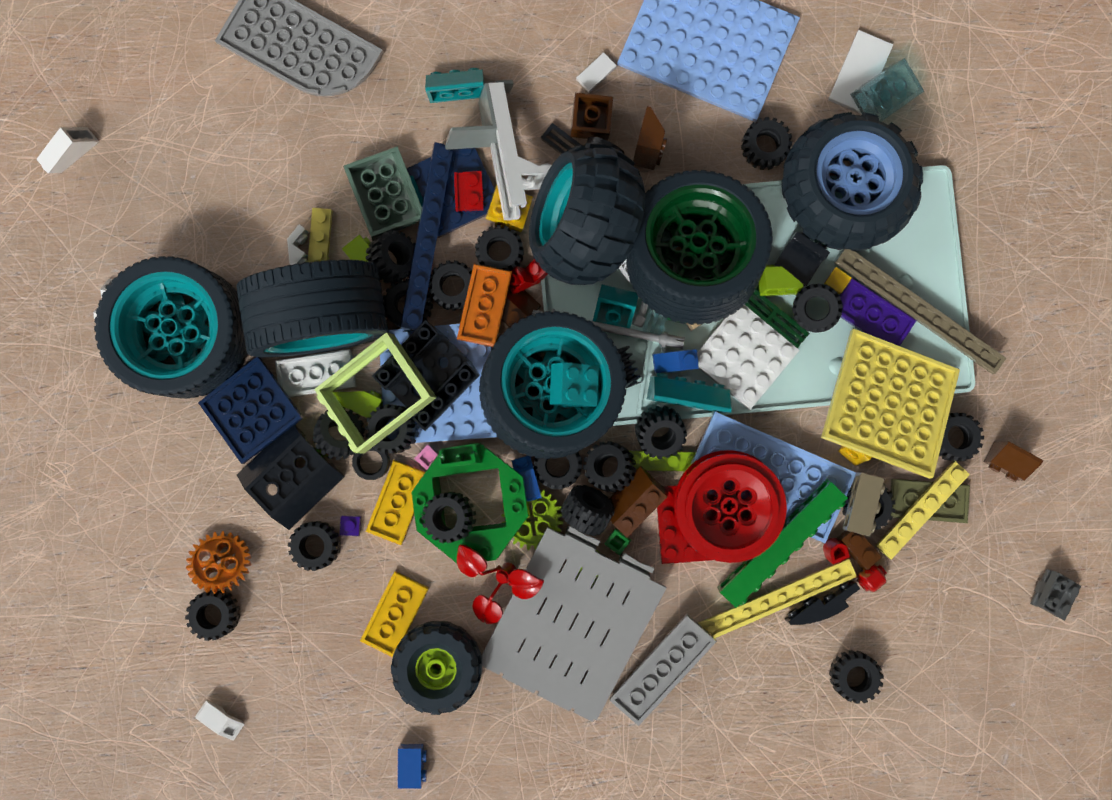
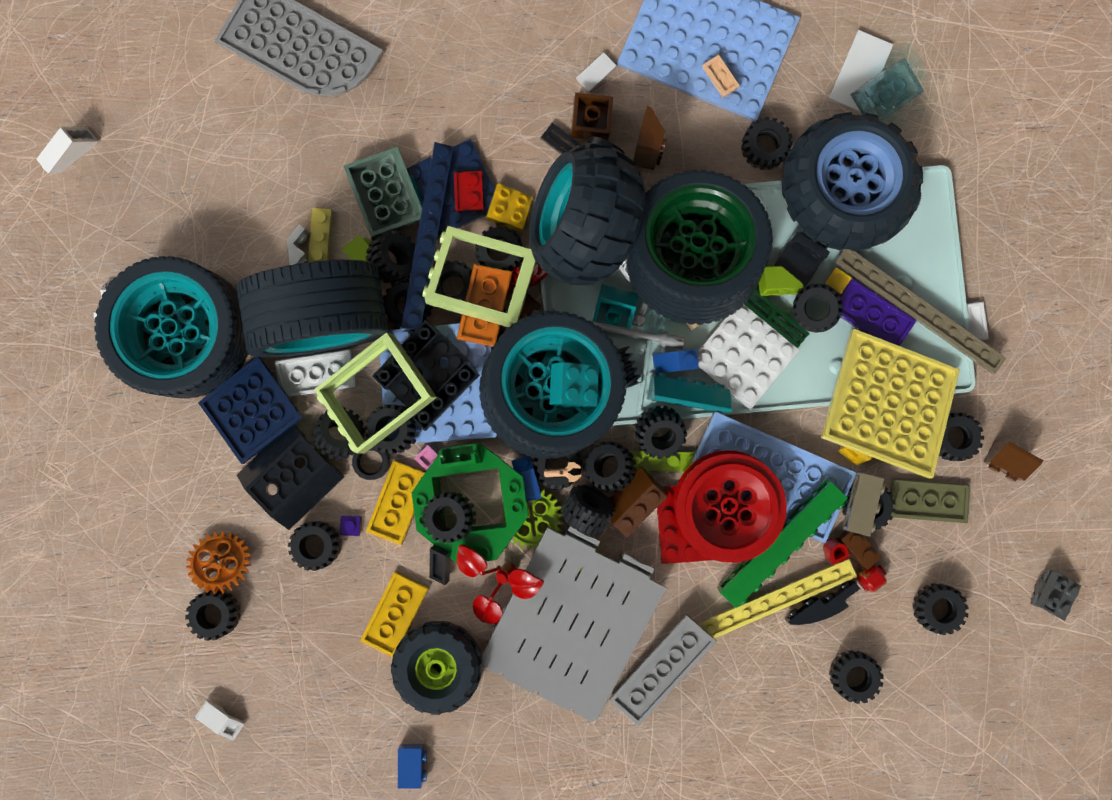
lime slope [333,390,384,418] -> none
teal slope [425,68,485,103] -> none
white piece [445,80,552,220] -> none
green brick [604,528,632,556] -> none
light yellow plate [875,461,970,560] -> none
none -> yellowish green window [423,226,536,328]
none -> black tile [429,544,450,585]
none -> light nougat bar [544,462,581,482]
none -> light nougat plate [702,55,740,98]
none -> black tyre [913,583,969,635]
none -> white tile [967,301,989,341]

